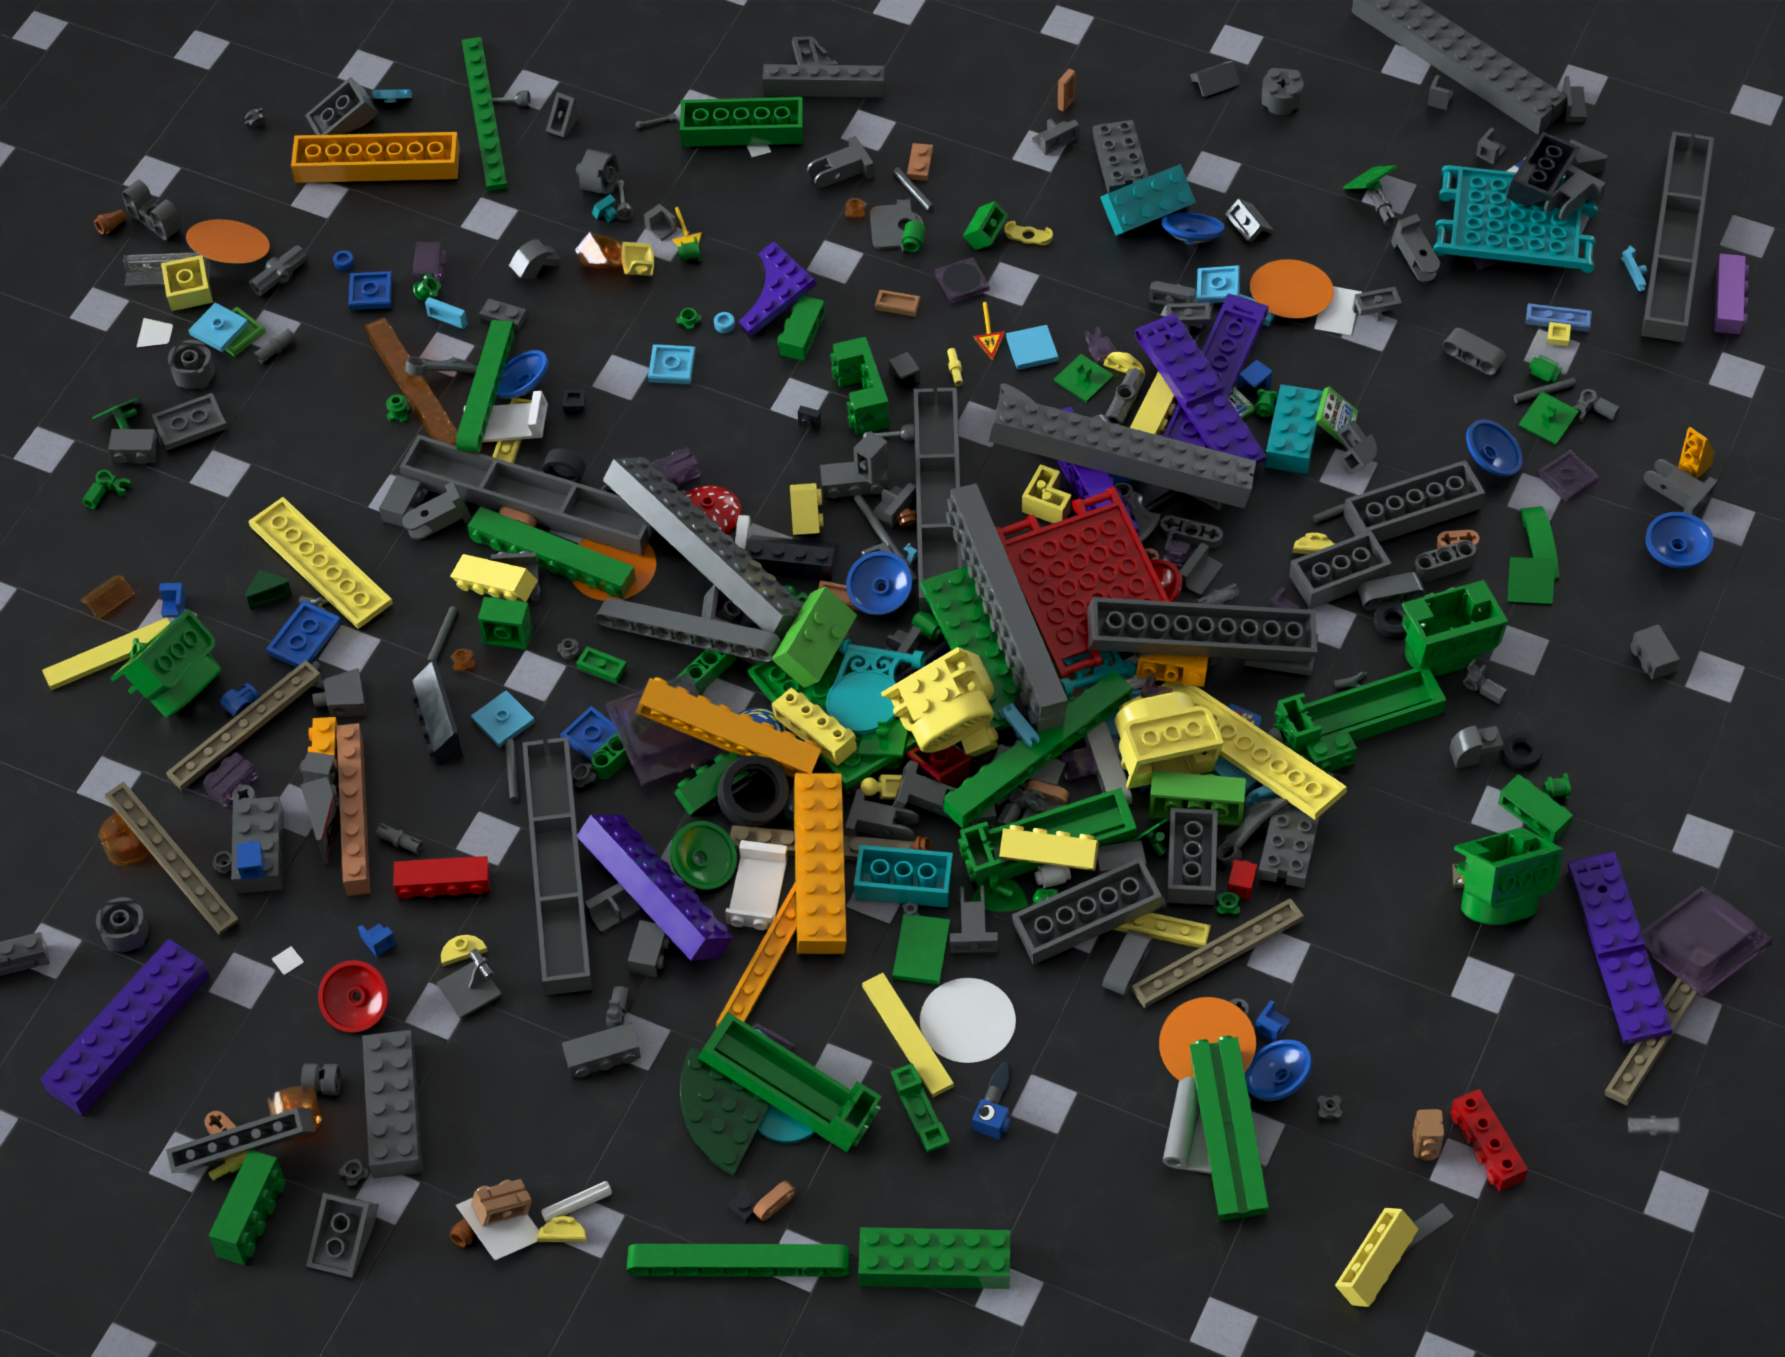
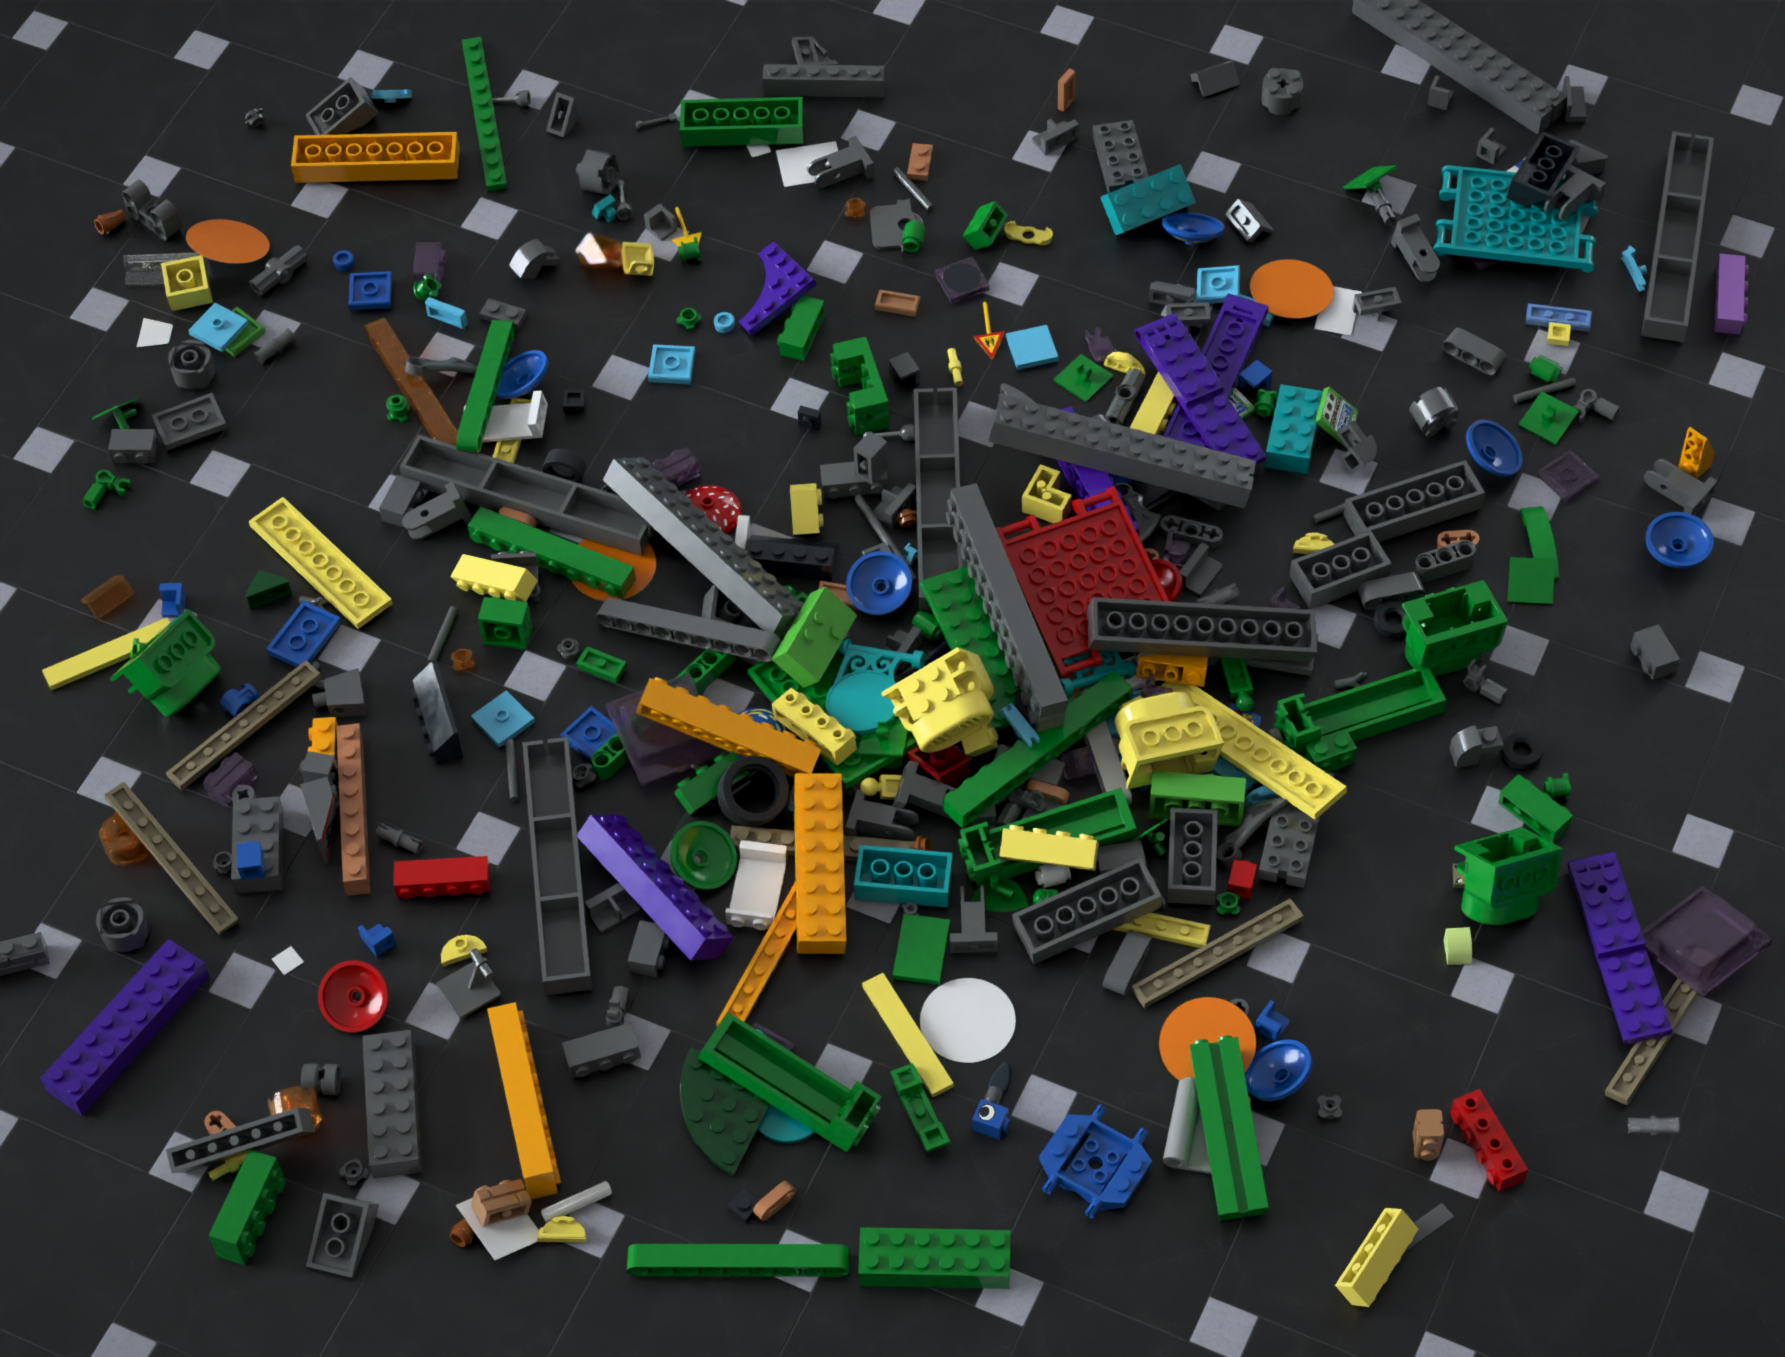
none -> light orange brick [487,1002,561,1200]
none -> white sticker [776,141,838,187]
none -> blue piece [1039,1105,1152,1219]
none -> green plate [1220,657,1254,712]
none -> dark grey brick [1409,387,1460,437]
none -> yellowish green brick [1444,927,1472,965]

